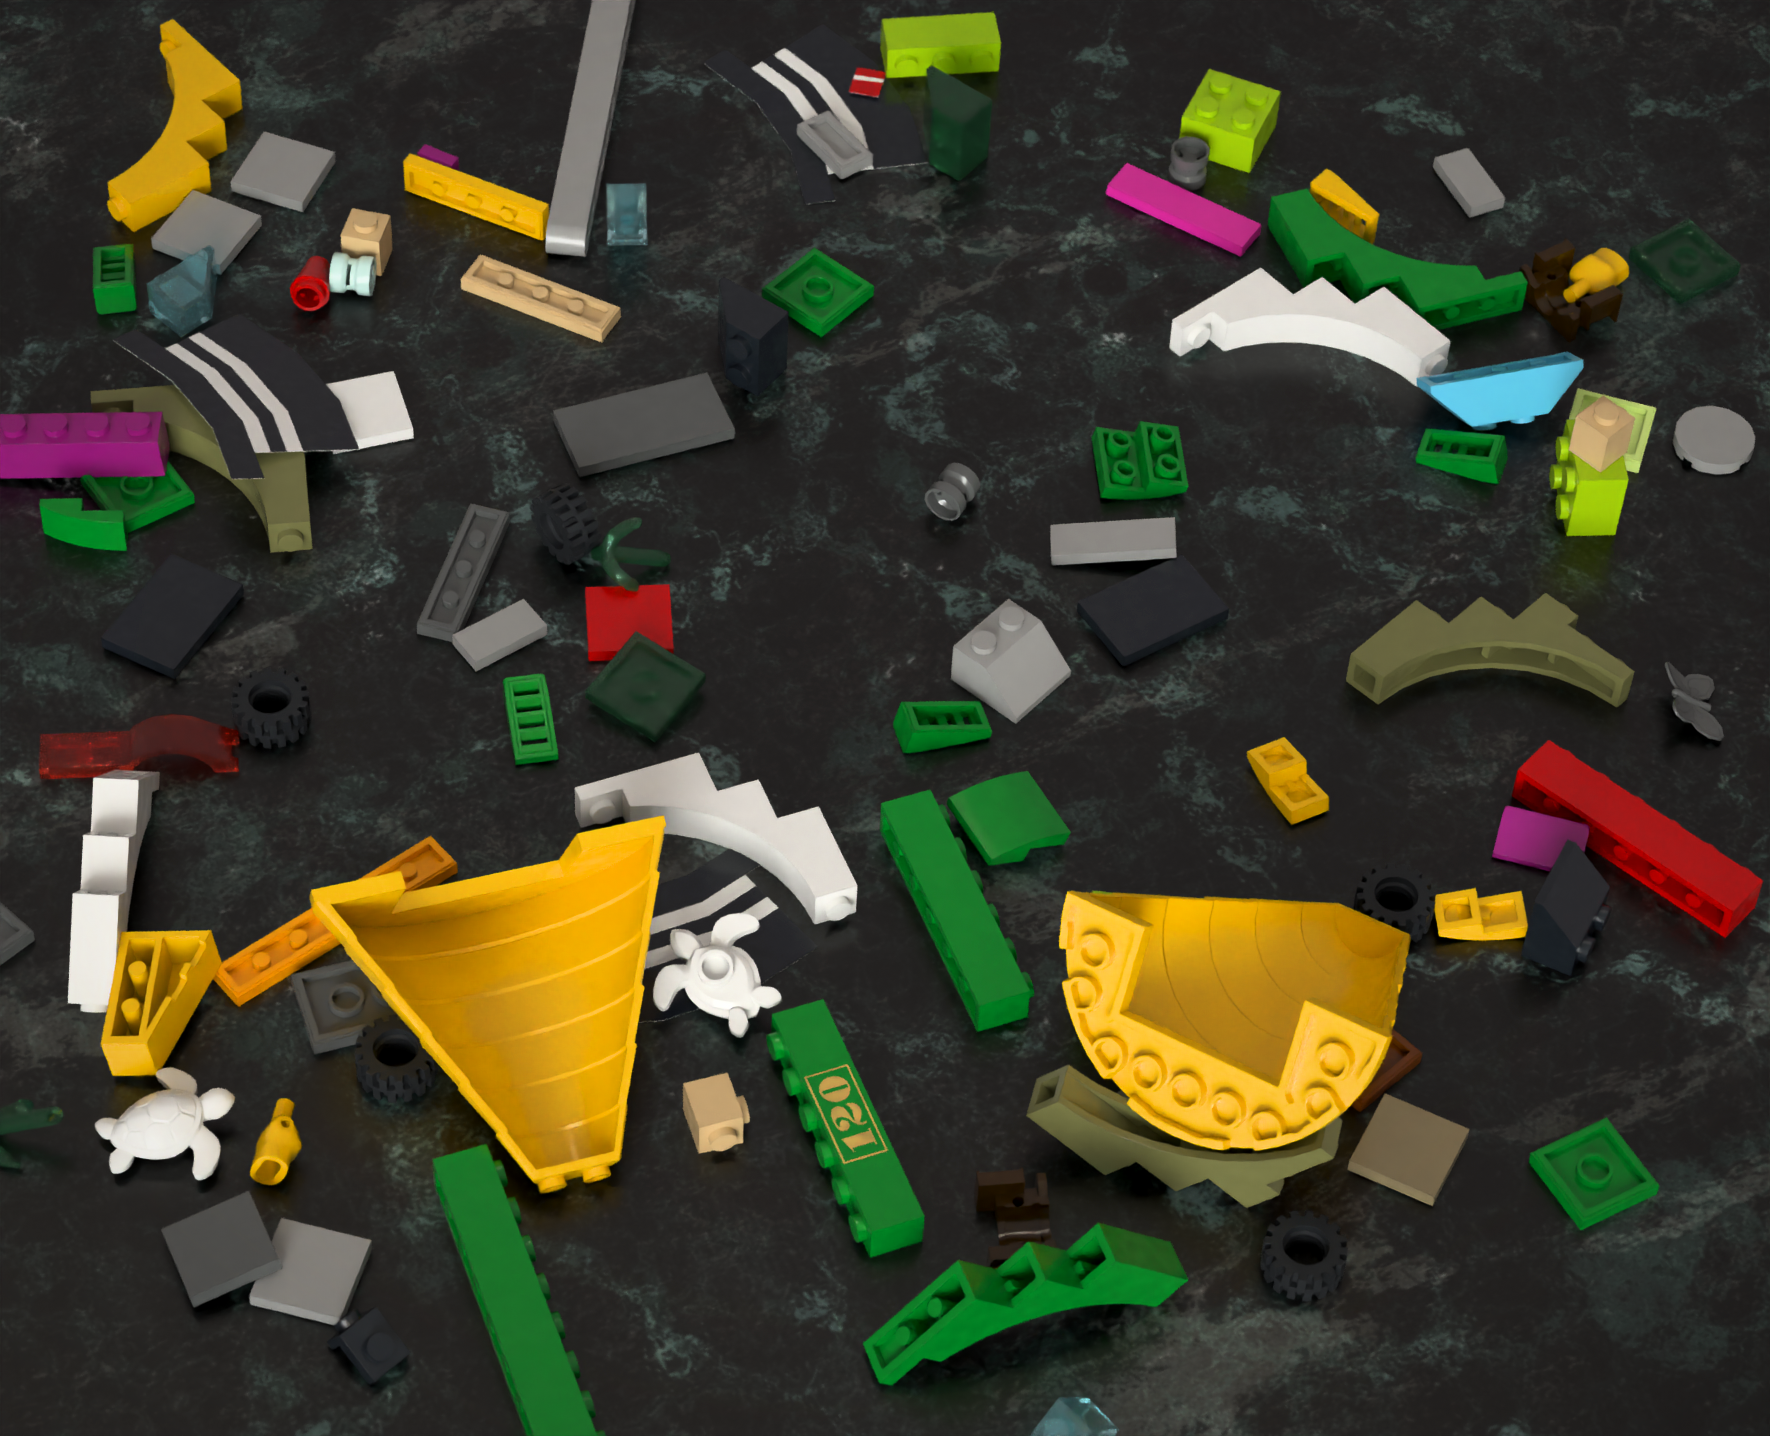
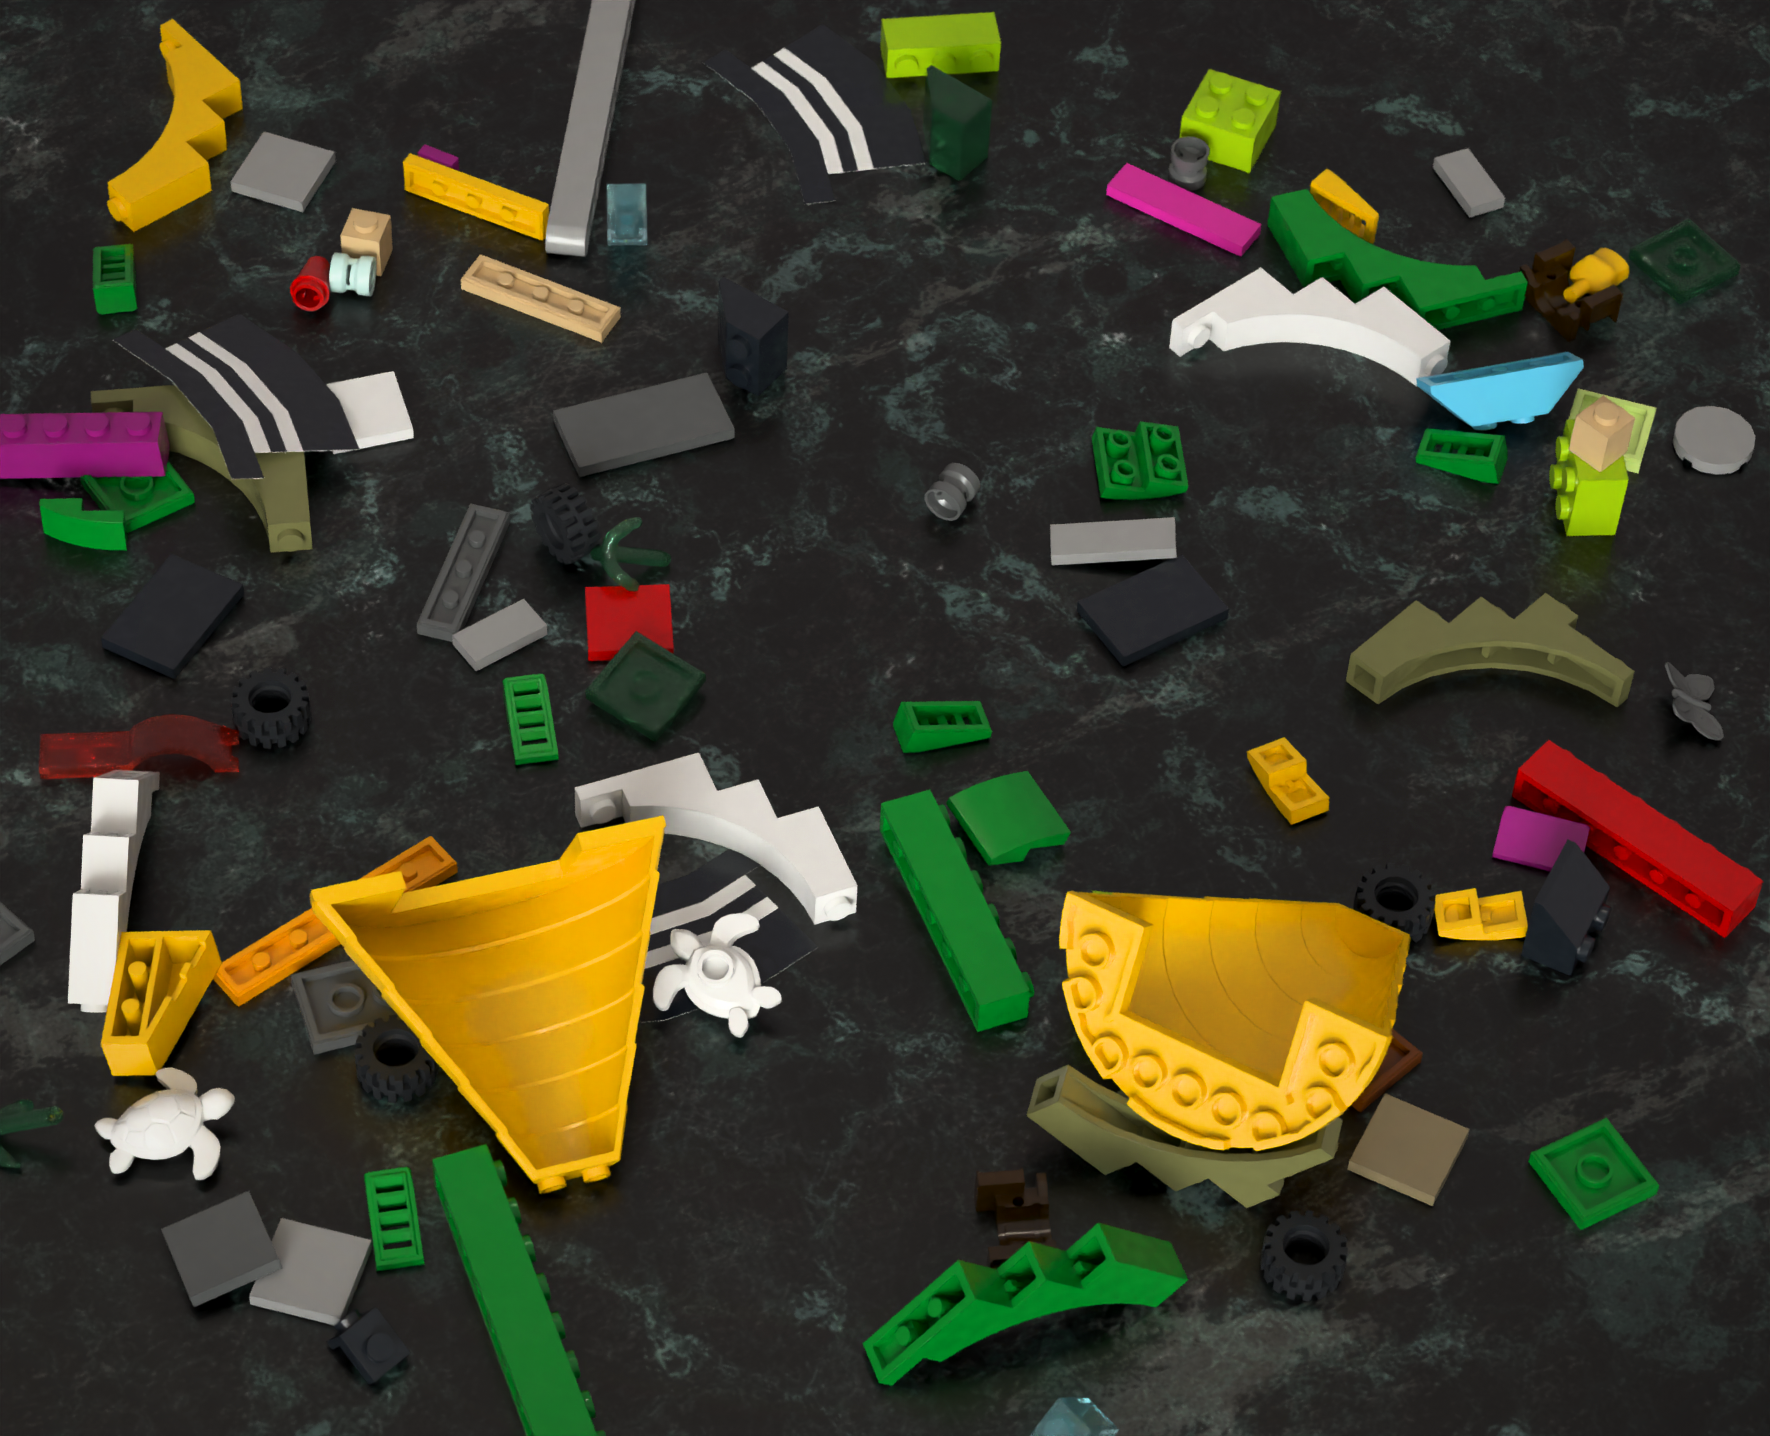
clear light blue slope [147,245,217,337] -> none
light grey tile [151,190,262,275] -> none
yellow piece [250,1098,302,1185] -> none
tan brick [683,1072,750,1154] -> none
green tile [762,248,874,337] -> none
green brick [766,999,925,1258] -> none
light grey tile [797,110,873,179] -> none
red sticker [849,67,886,97] -> none
light grey slope [951,599,1071,724] -> none
none -> green slope [364,1167,424,1271]

